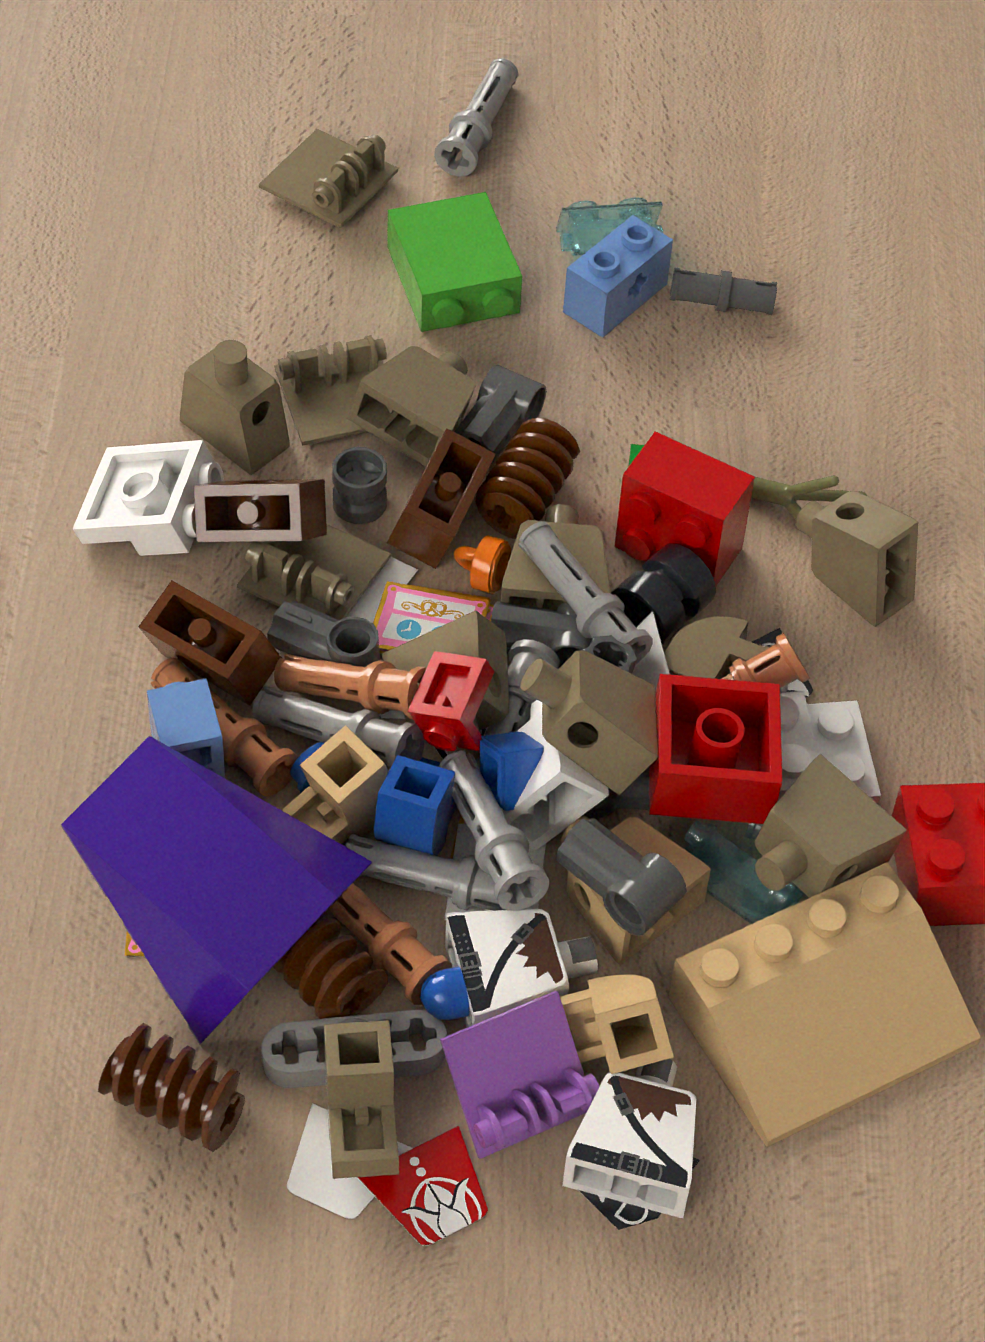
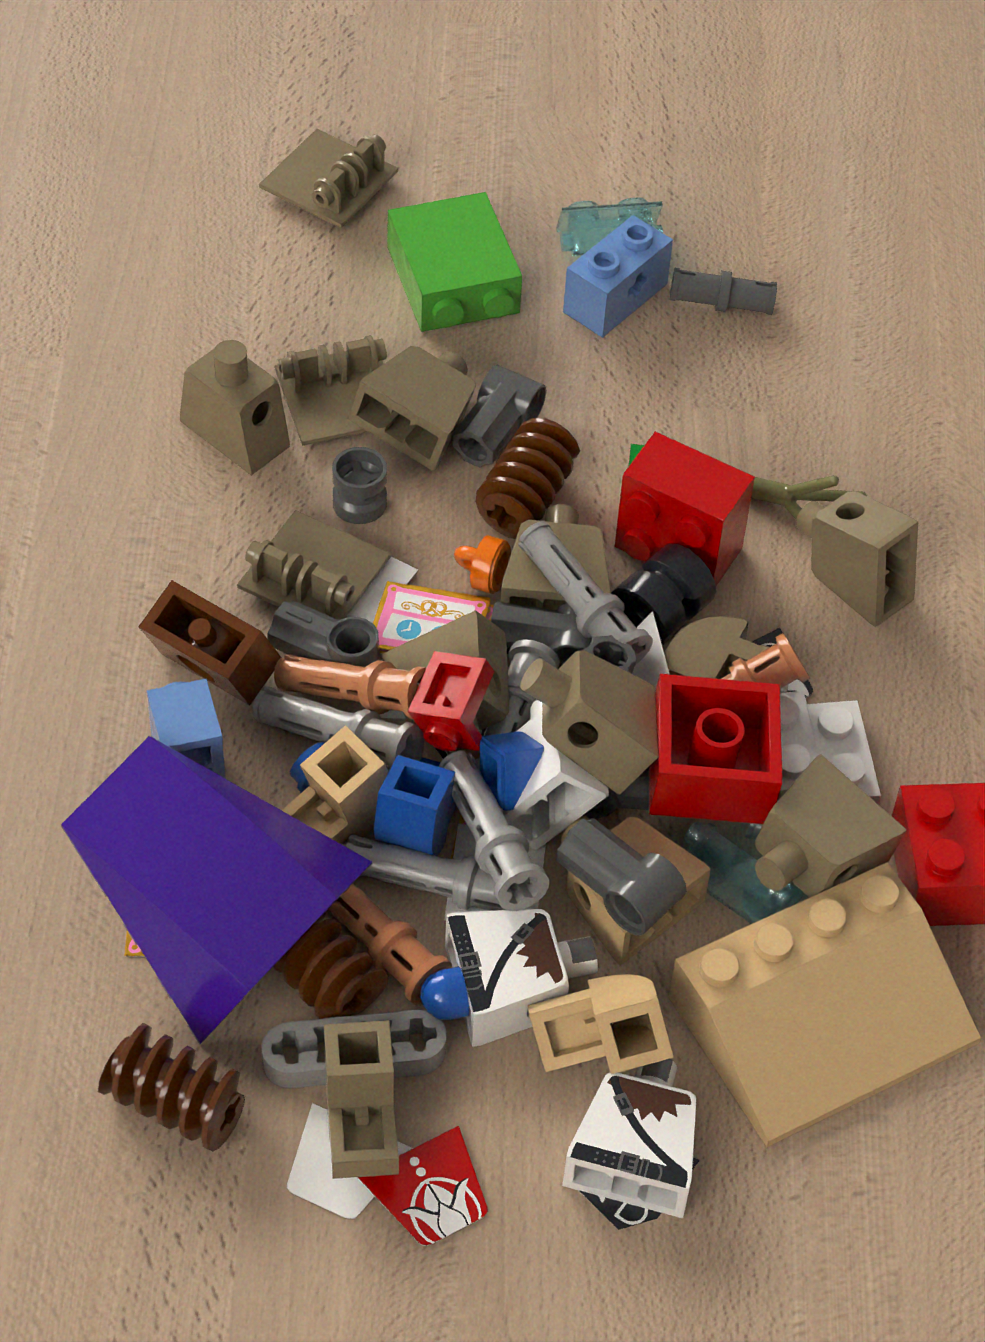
white plate [73,440,224,556] -> none
nougat pin [151,657,298,796] -> none
reddish brown brick [194,479,327,542] -> none
reddish brown brick [387,428,496,569] -> none
light grey pin [434,58,519,177] -> none
medium lavender hinge [440,991,600,1159] -> none

